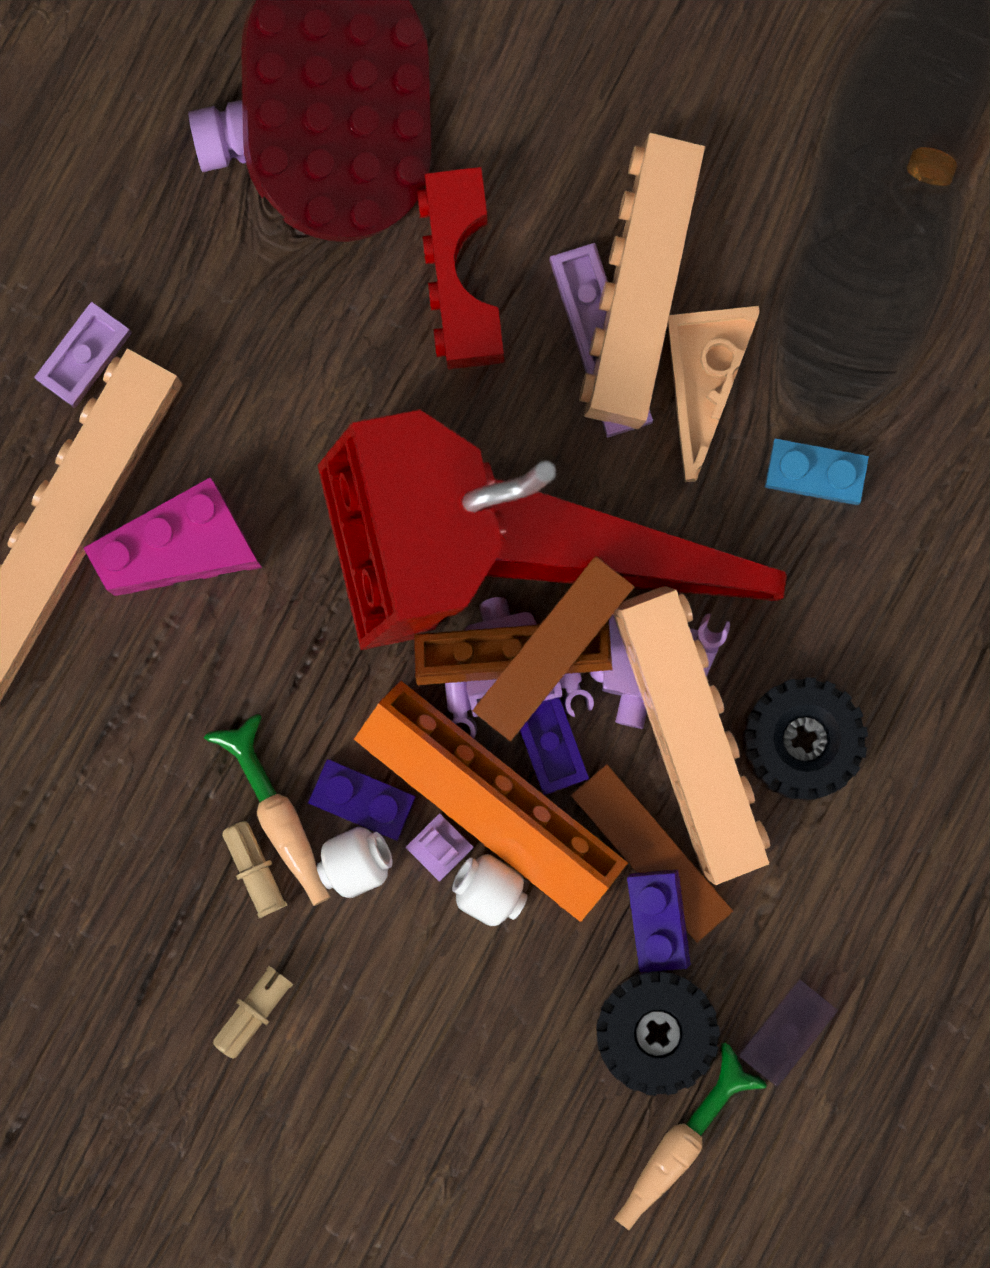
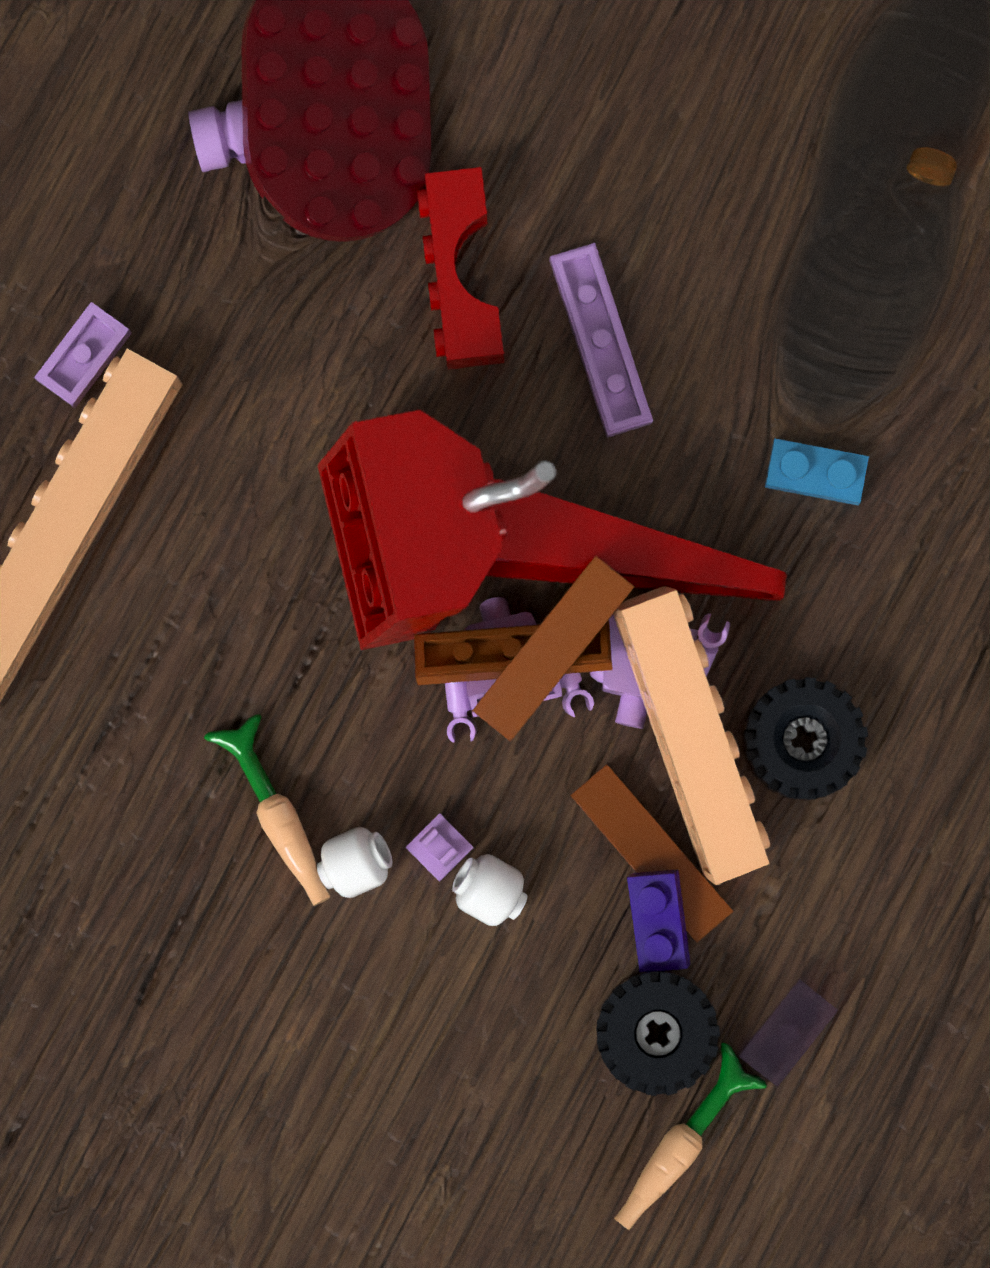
dark pink wedge [84,477,262,596] -> none
tan axle [213,966,294,1059] -> none
tan axle [223,821,287,918] -> none
dark purple plate [308,759,416,841] -> none
orange brick [354,681,628,922] -> none
dark purple plate [520,697,589,796] -> none
light nougat brick [579,133,705,430] -> none
light nougat wing [667,306,760,482] -> none

